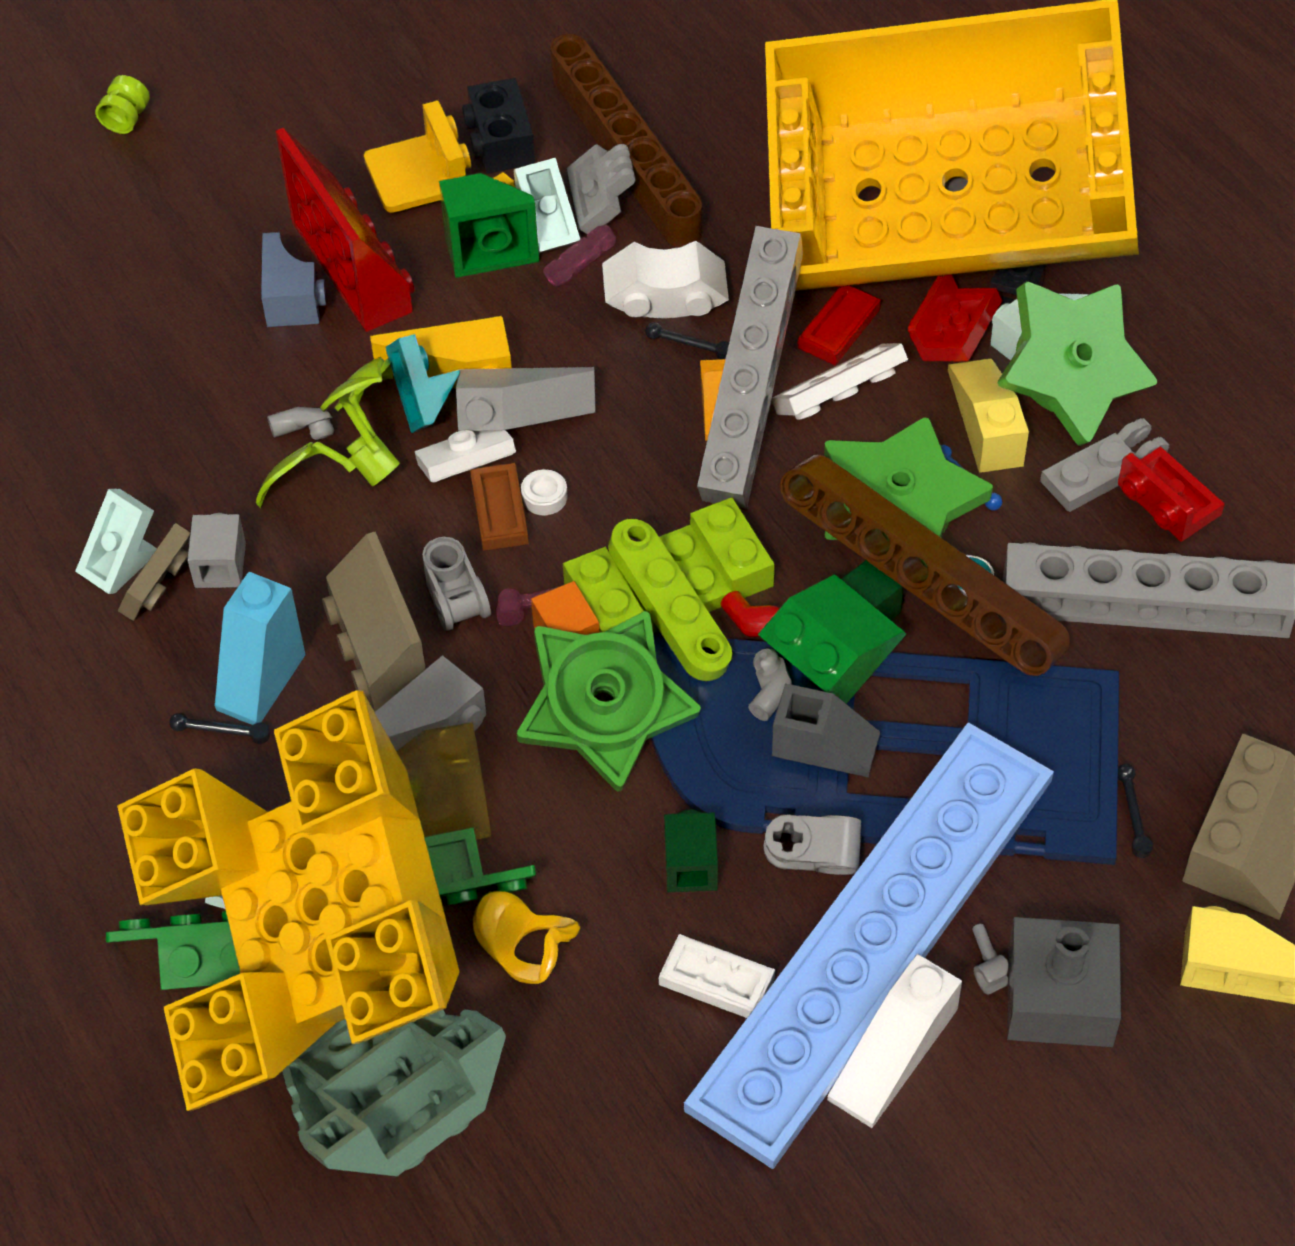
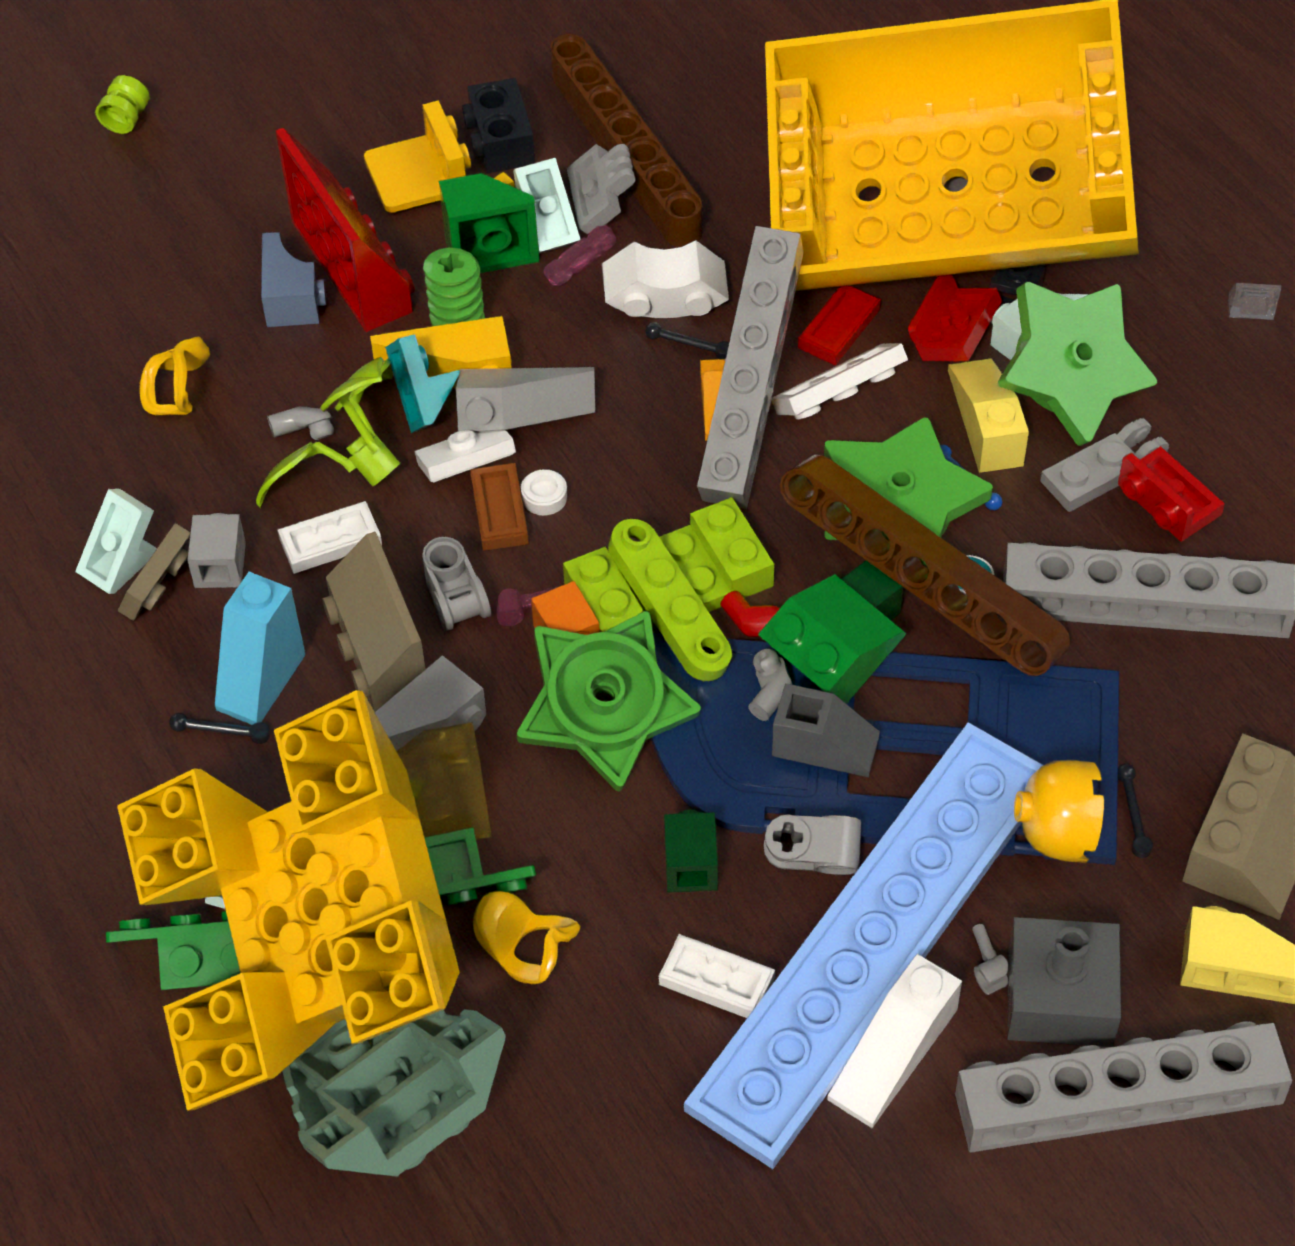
none -> yellow piece [140,336,210,415]
none -> white plate [278,501,382,574]
none -> bright green piece [423,247,485,326]
none -> light grey brick [955,1022,1293,1153]
none -> yellow cylinder [1014,760,1104,863]
none -> clear slope [1228,283,1281,320]

